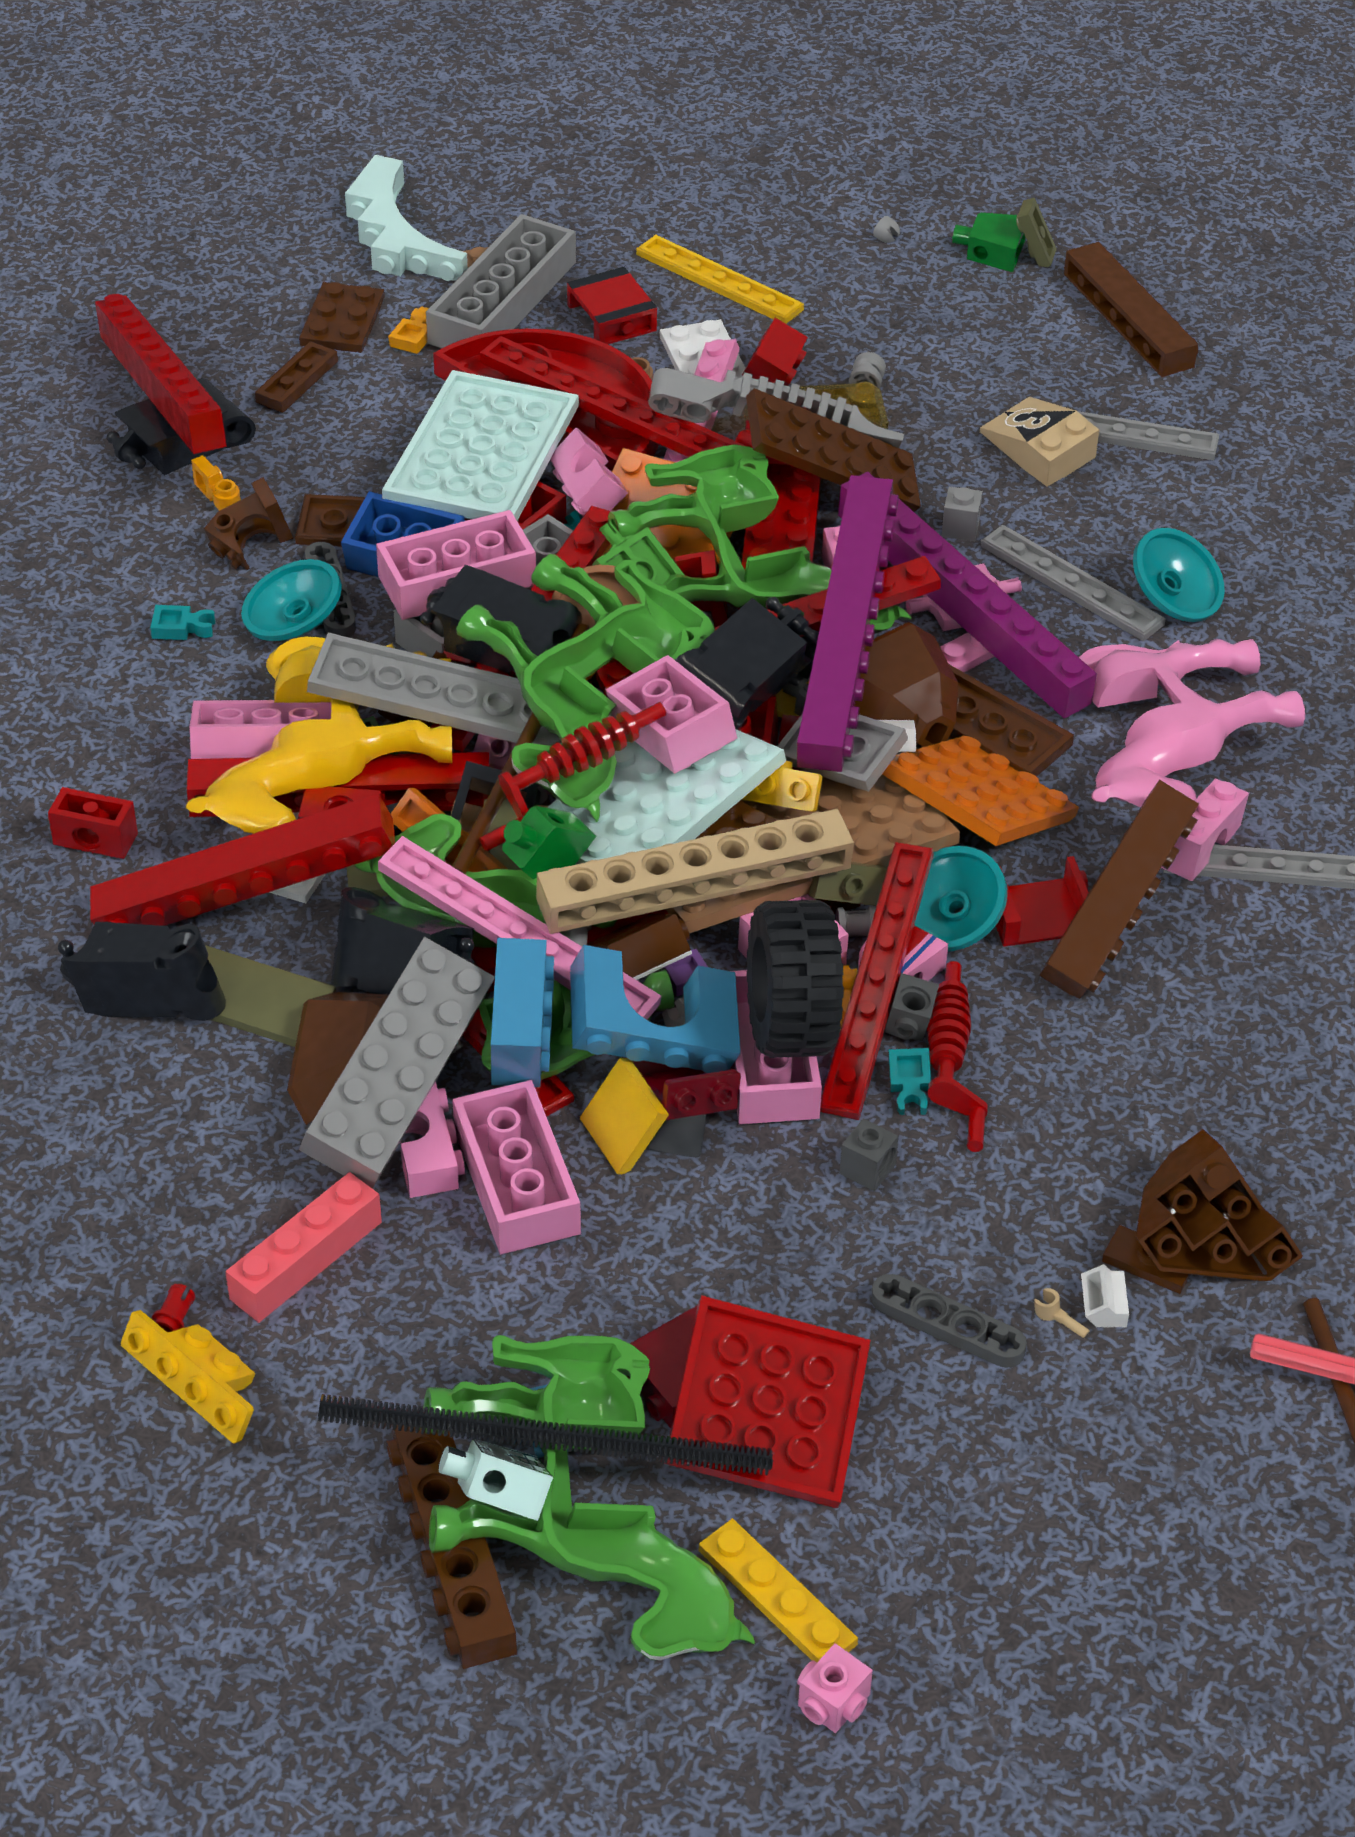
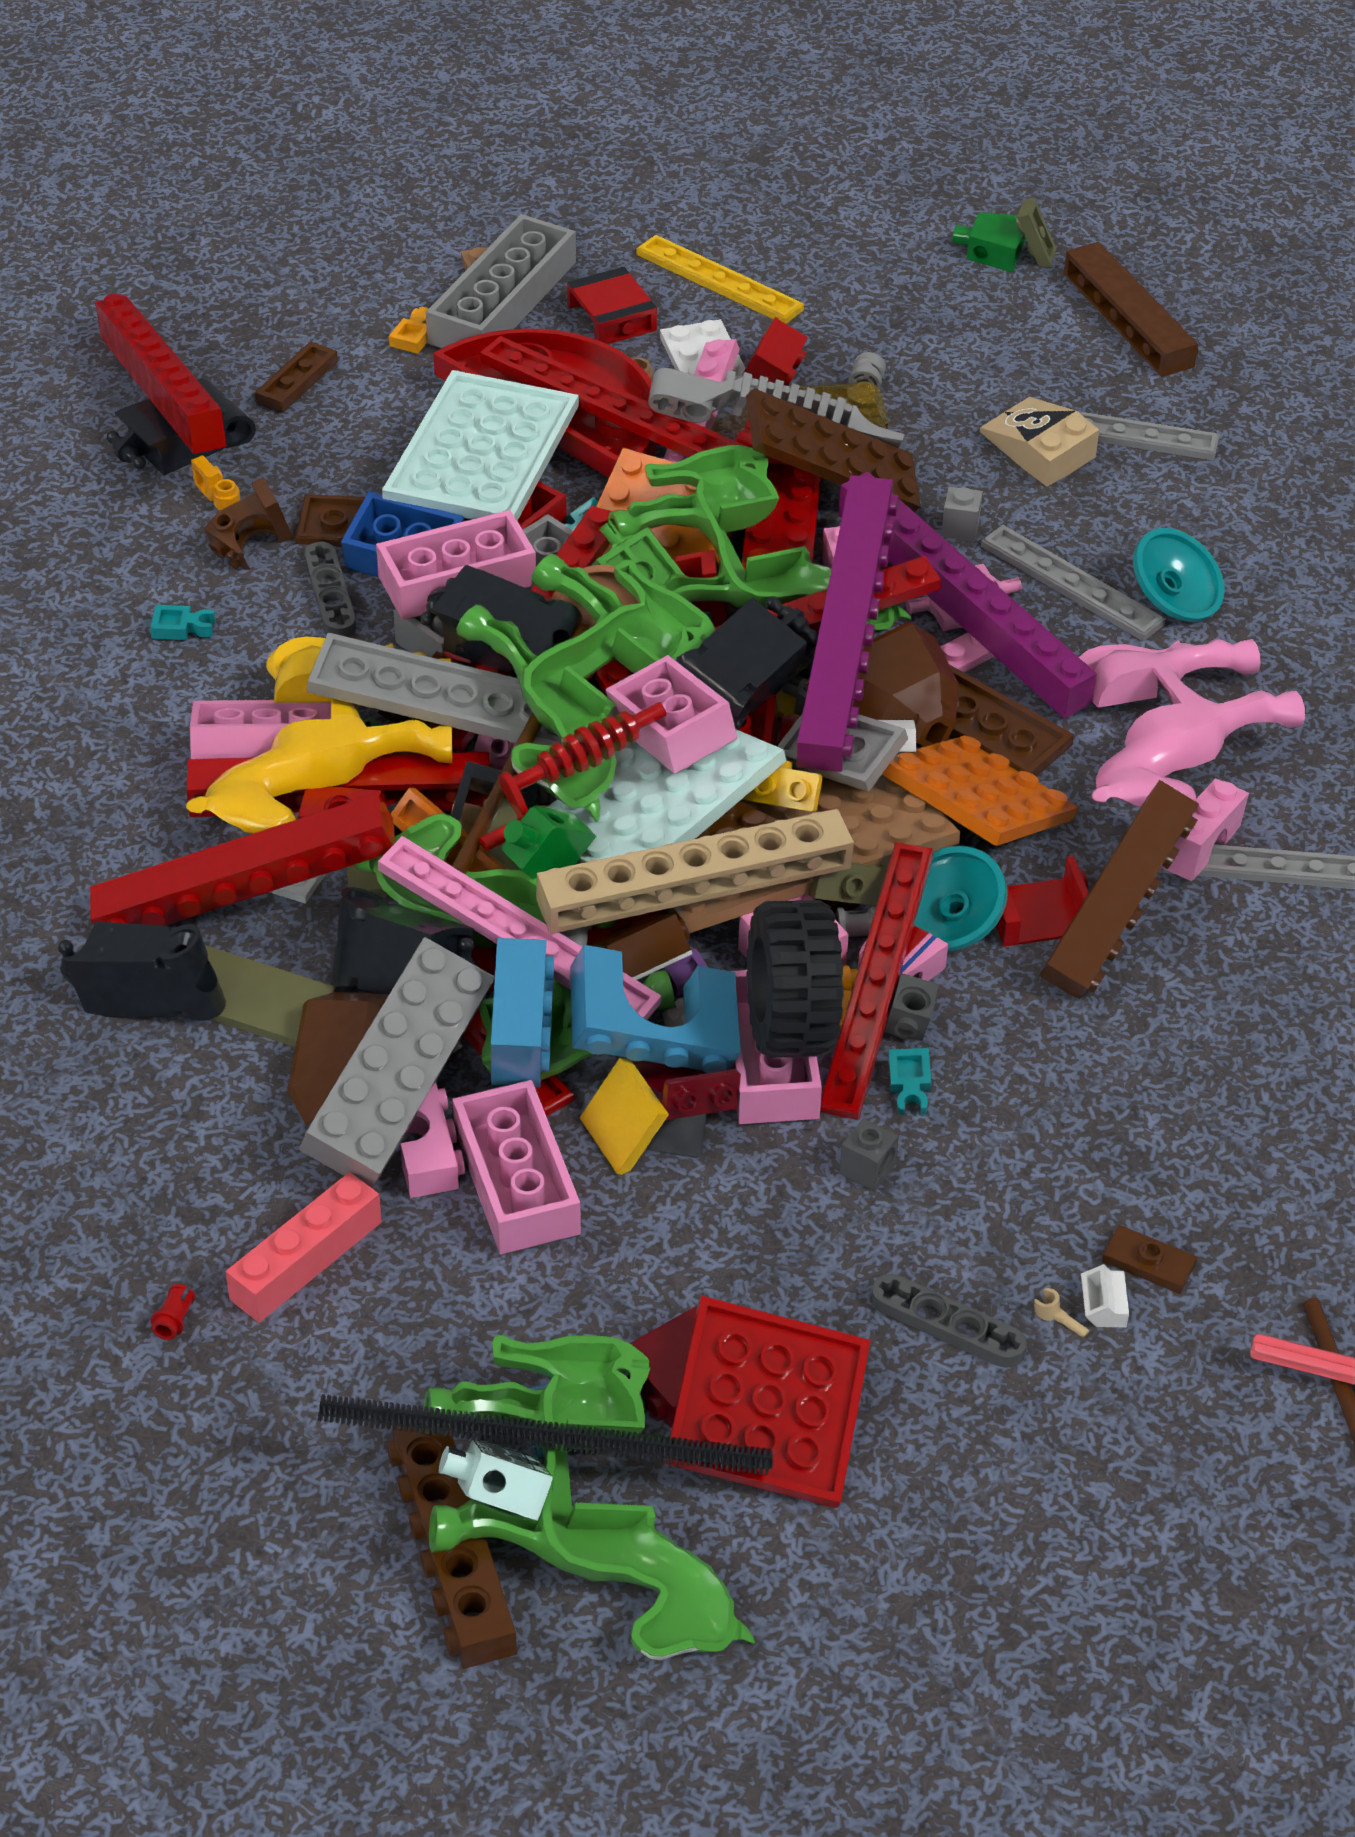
red brick [48,787,138,859] -> none
yellow bracket [121,1310,256,1444] -> none
teal dish [241,559,342,641] -> none
reddish brown plate [299,282,385,353] -> none
light aqua arch [345,155,468,281] -> none
bright pink arch [550,428,628,517] -> none
yellow plate [699,1518,858,1662] -> none
bright pink brick [797,1643,873,1733] -> none
light grey hinge [873,216,900,243] -> none
red piece [927,961,988,1152] -> none
reddish brown brick [1136,1129,1303,1281] -> none

